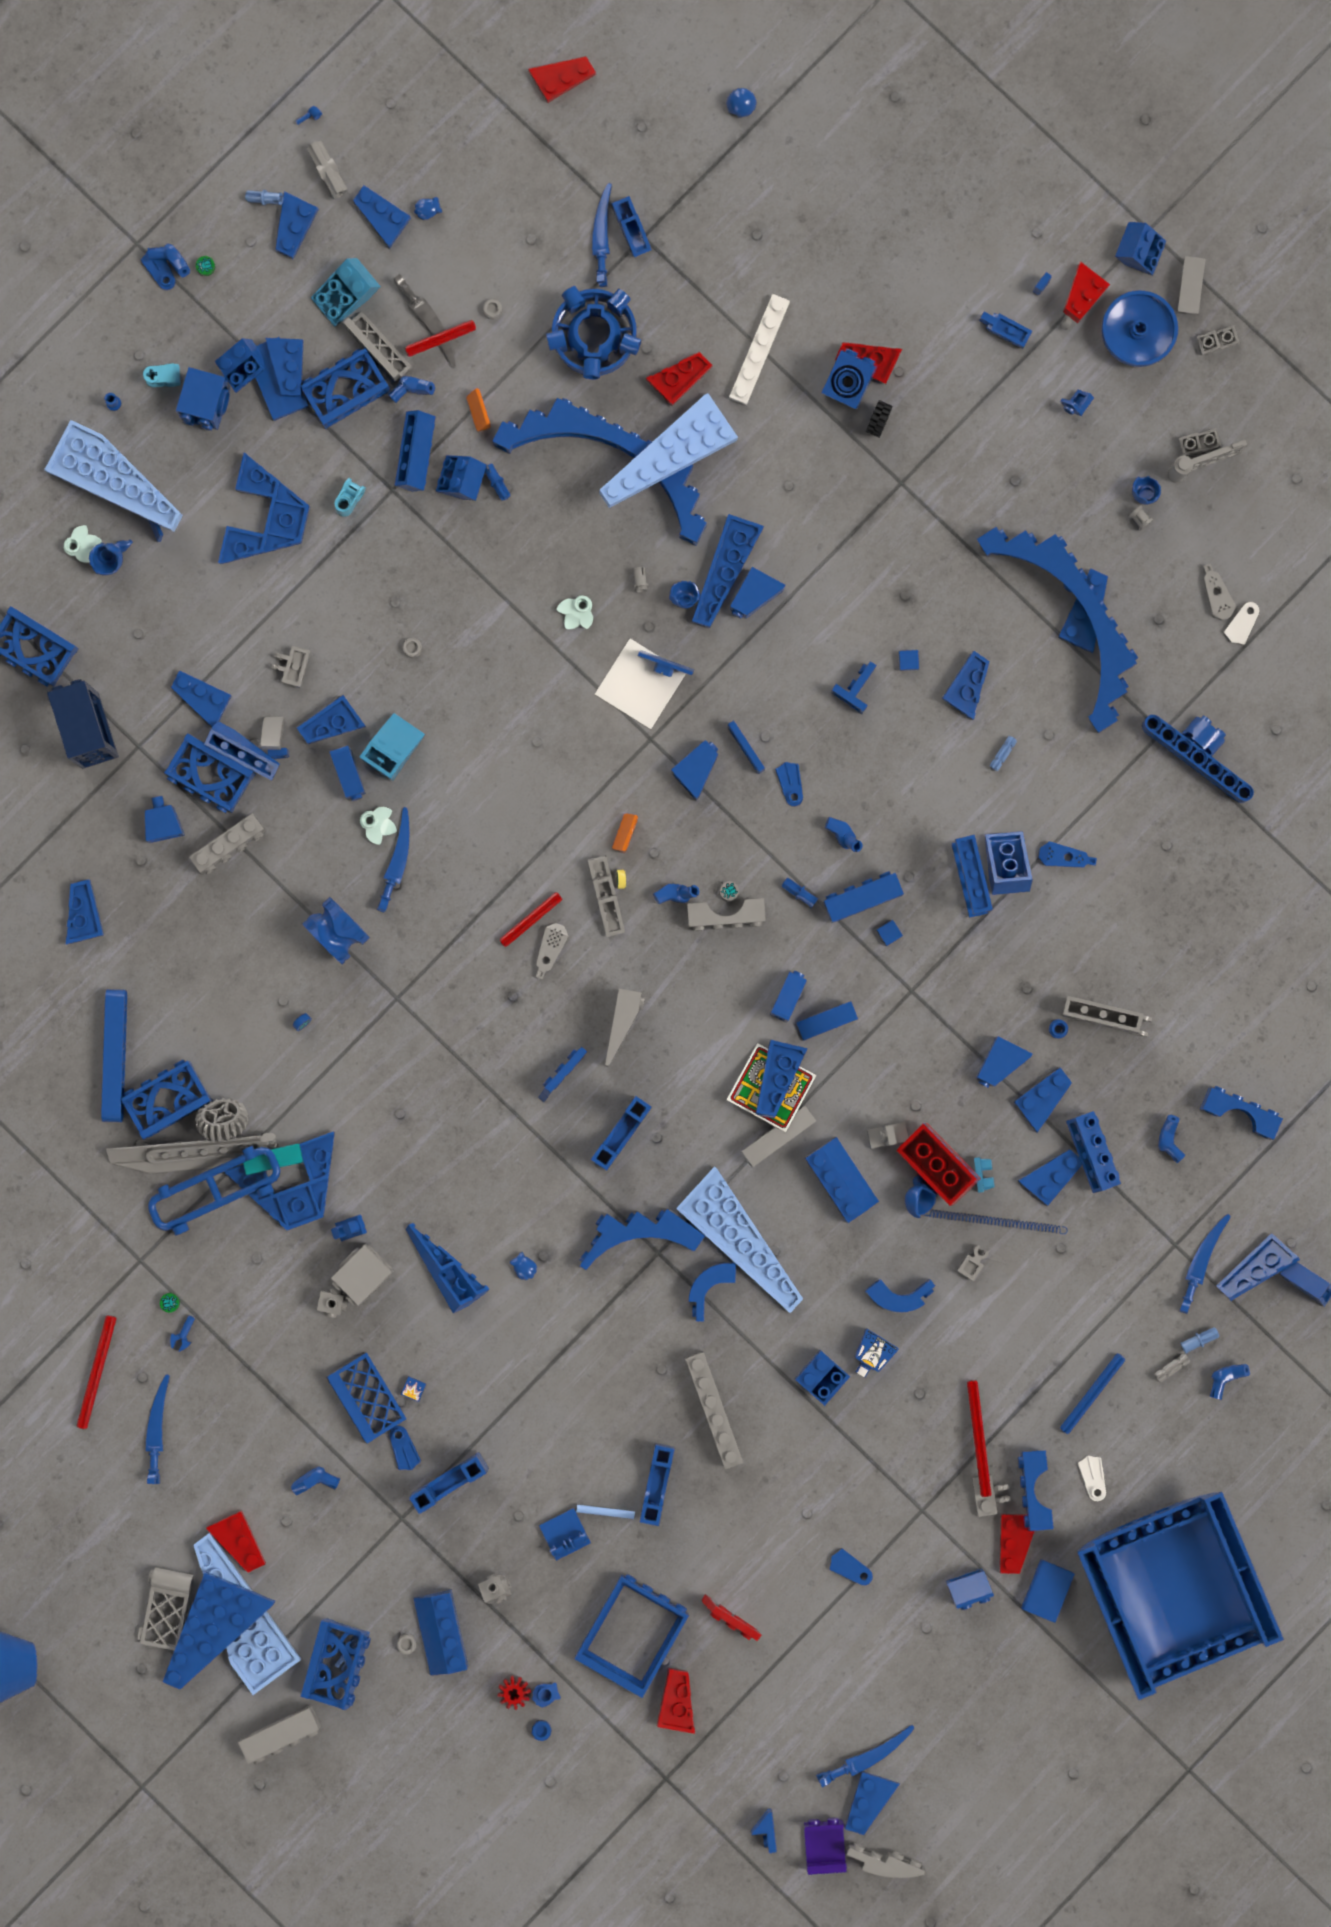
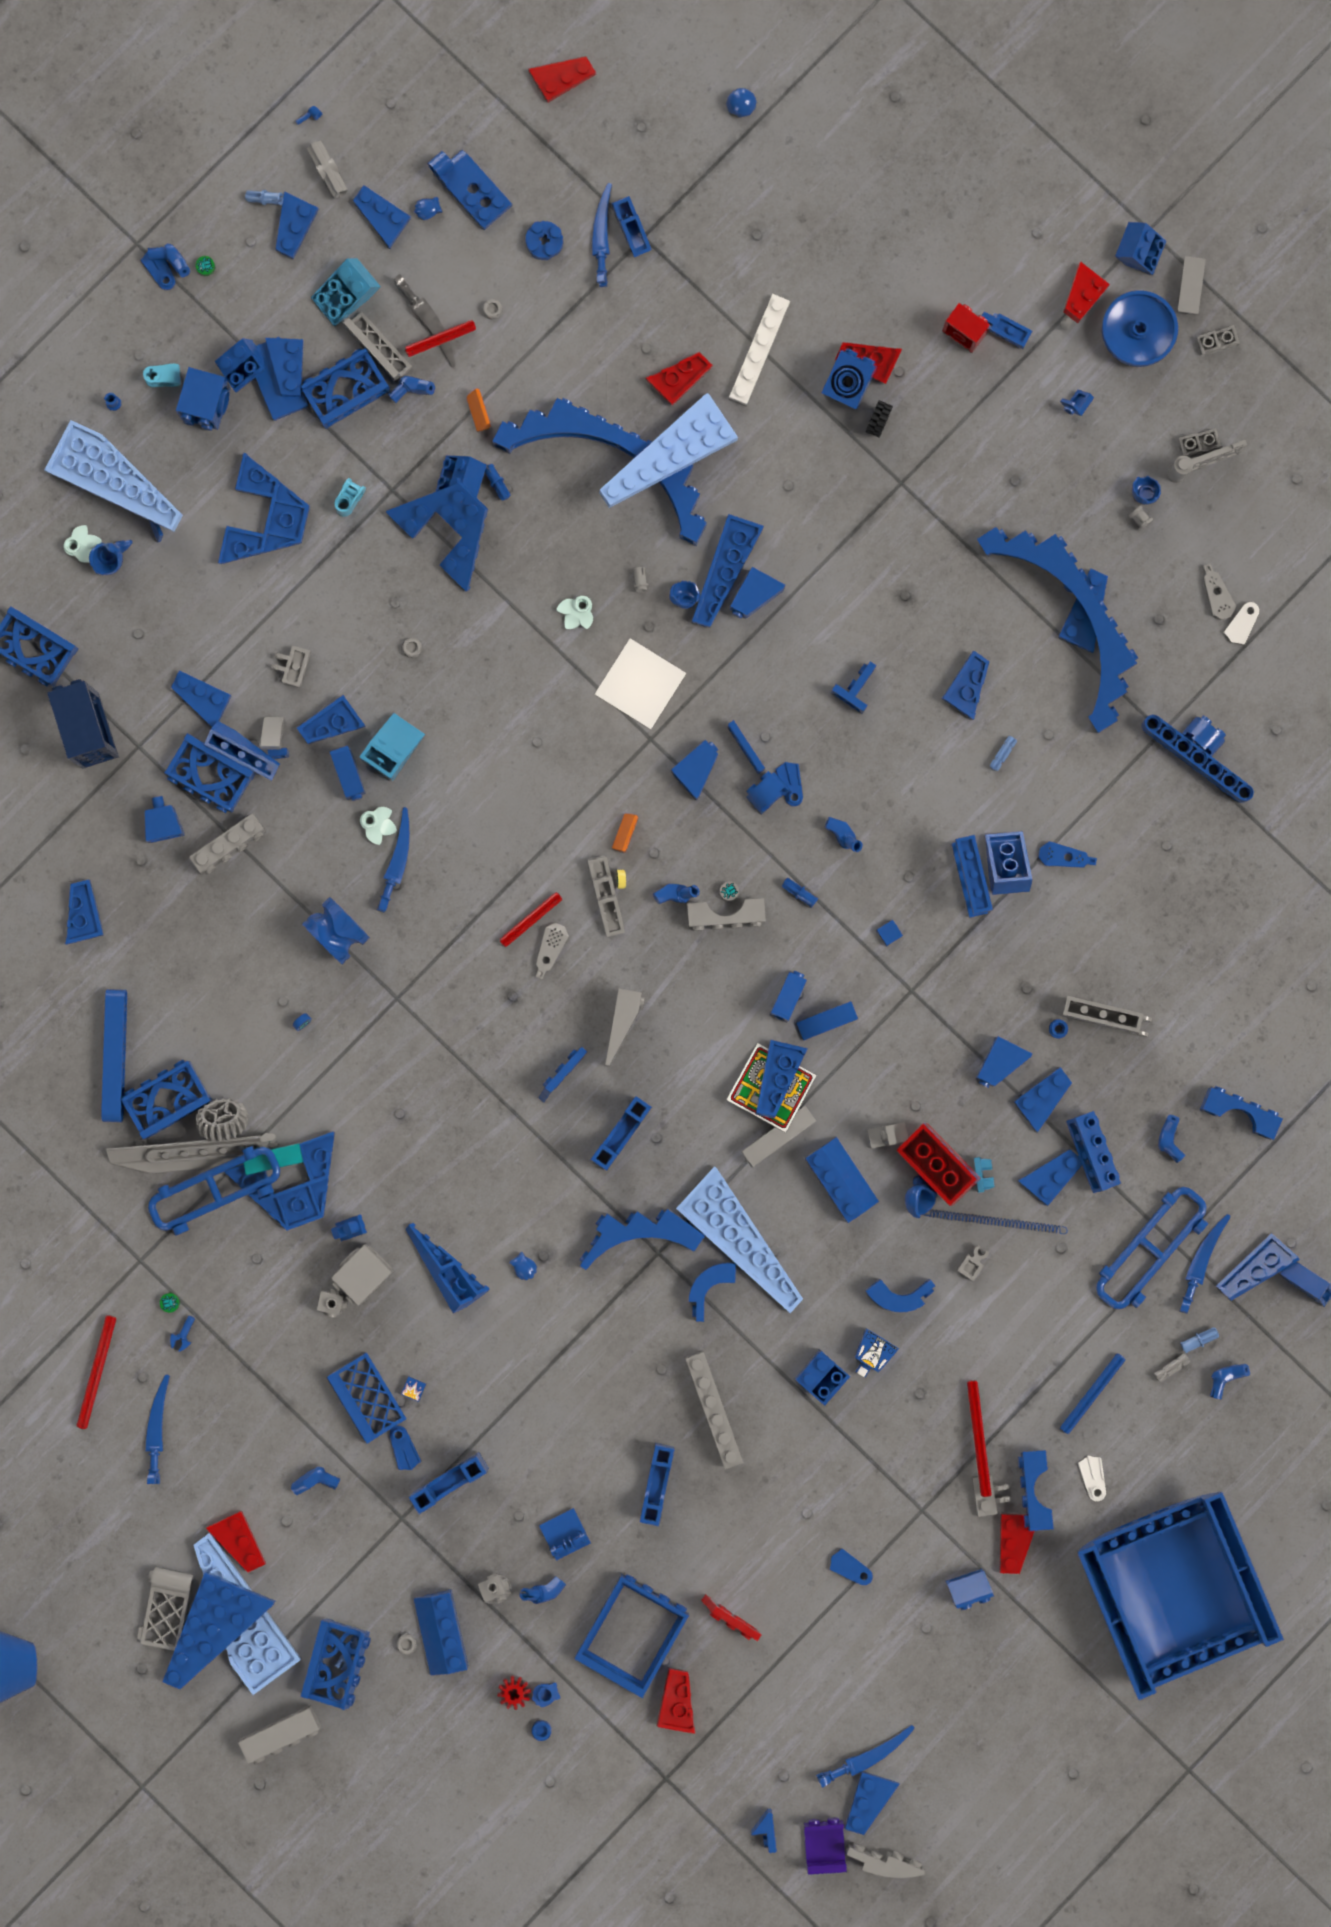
blue brick [395,410,436,492] -> none
blue piece [546,286,642,380] -> none
light blue bar [576,1505,635,1519] -> none
blue piece [638,650,694,677] -> none
blue brick [823,871,904,924] -> none
blue tile [899,650,919,671] -> none
blue piece [1021,1559,1075,1623] -> none
blue tile [1033,272,1052,296] -> none
none -> blue wing [386,483,488,591]
none -> blue hinge [427,149,512,230]
none -> blue arm [520,1576,566,1604]
none -> blue plate [525,221,563,260]
none -> blue cylinder [746,771,790,815]
none -> red brick [942,303,990,353]
none -> blue bar [1096,1187,1208,1309]

